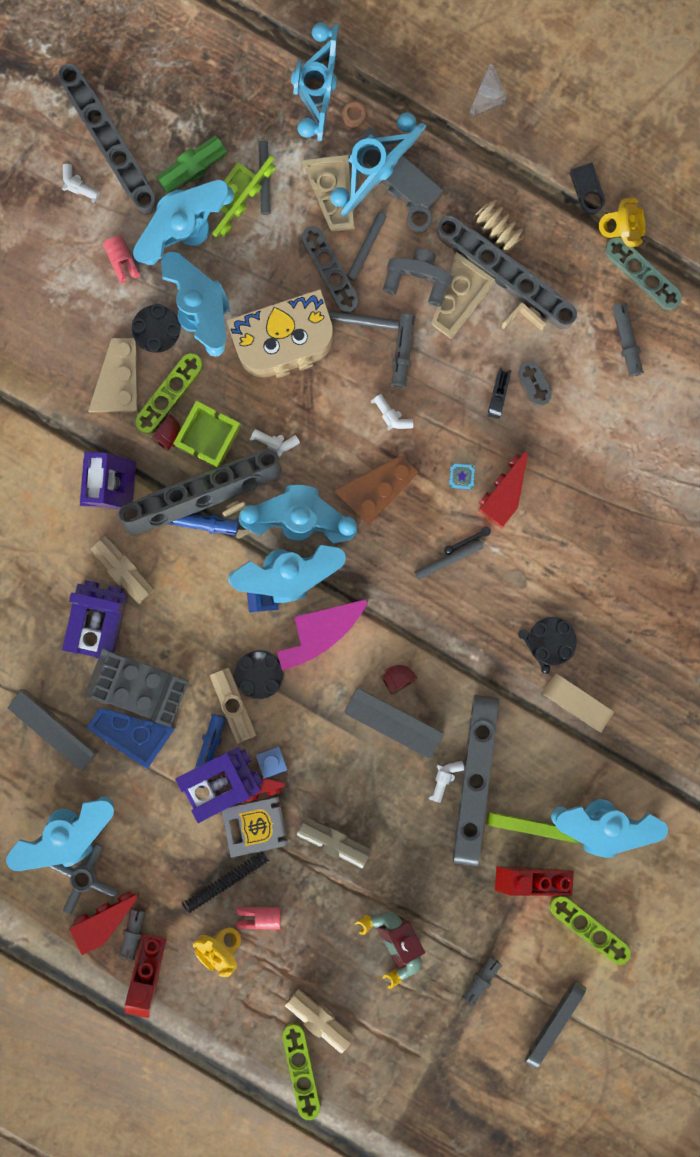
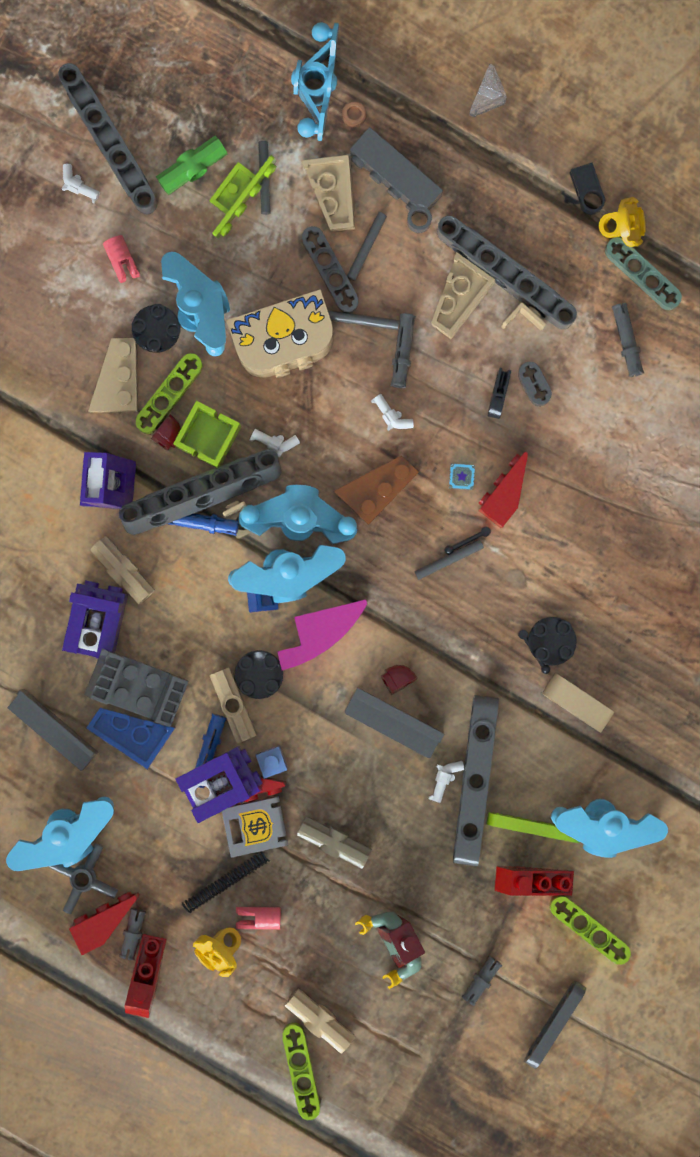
medium azure piece [133,180,234,265] -> none
medium azure piece [330,112,426,217] -> none
dark grey connector [382,248,453,307] -> none
tan piece [473,199,524,254] -> none

